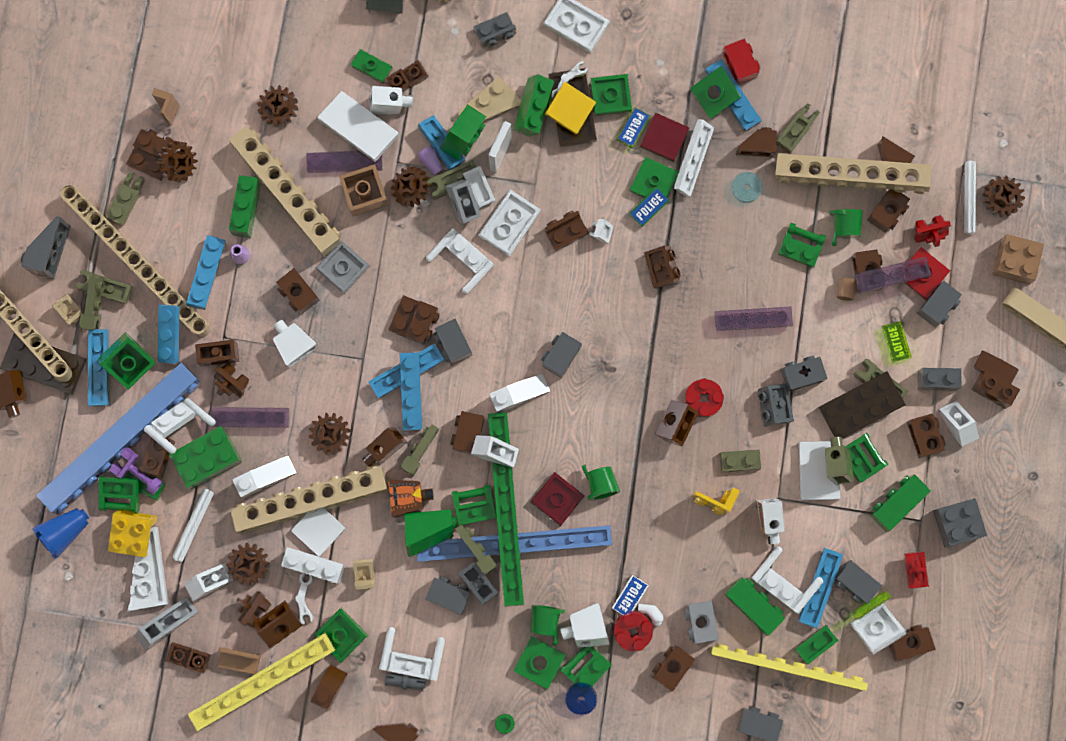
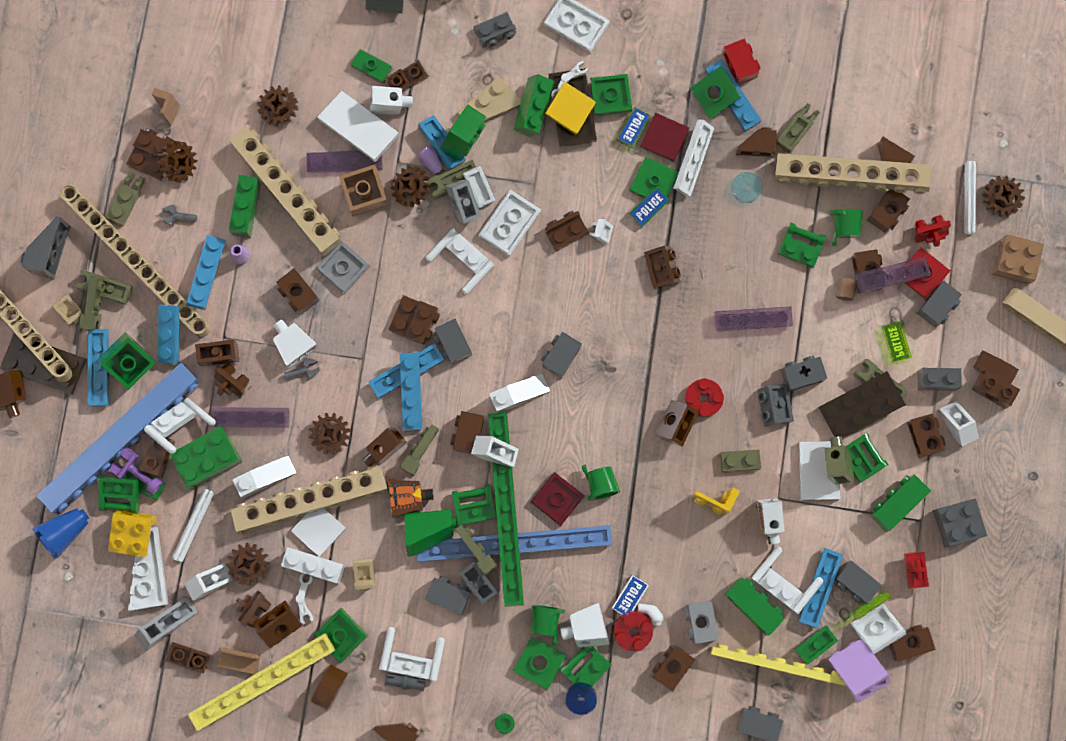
white tile [489,121,512,173] -> none
none -> flat silver bar [160,205,197,226]
none -> flat silver bar [284,358,320,380]
none -> lavender panel [829,638,890,703]

